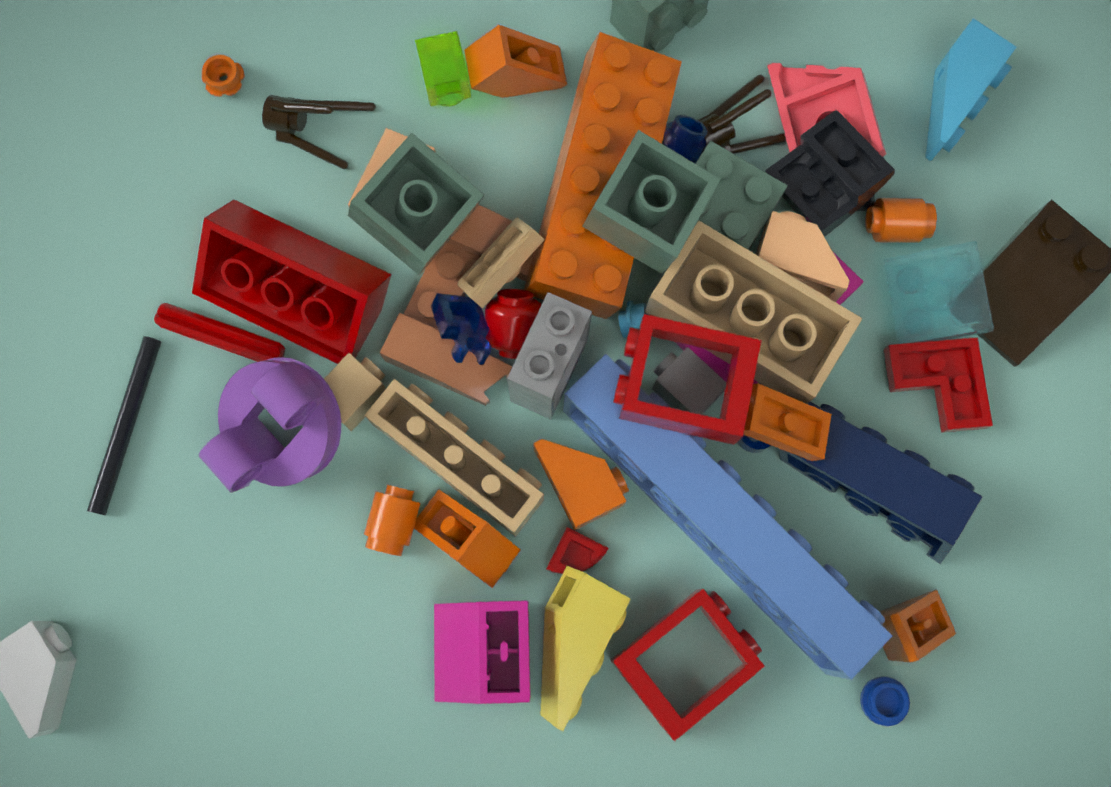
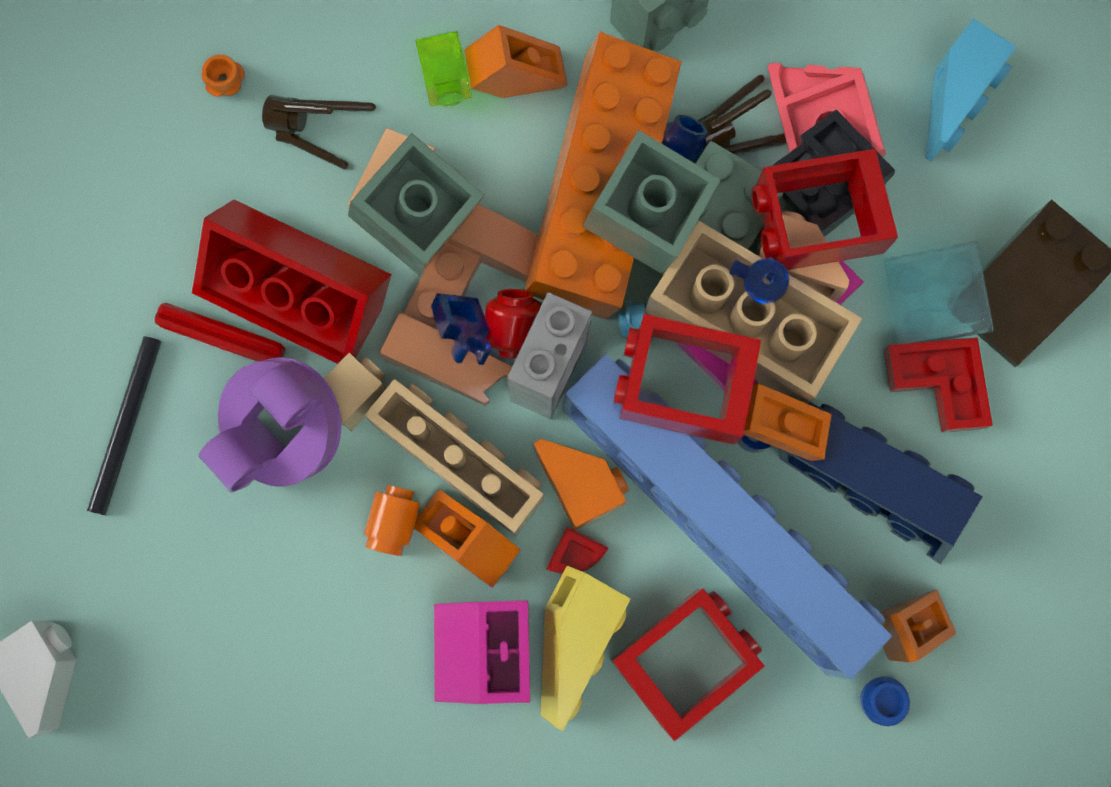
tan plate [457,217,545,309] -> none
light grey brick [652,347,727,415] -> none
orange brick [865,198,937,243] -> none
none -> clear blue piece [729,258,789,304]
none -> red window [751,149,898,271]

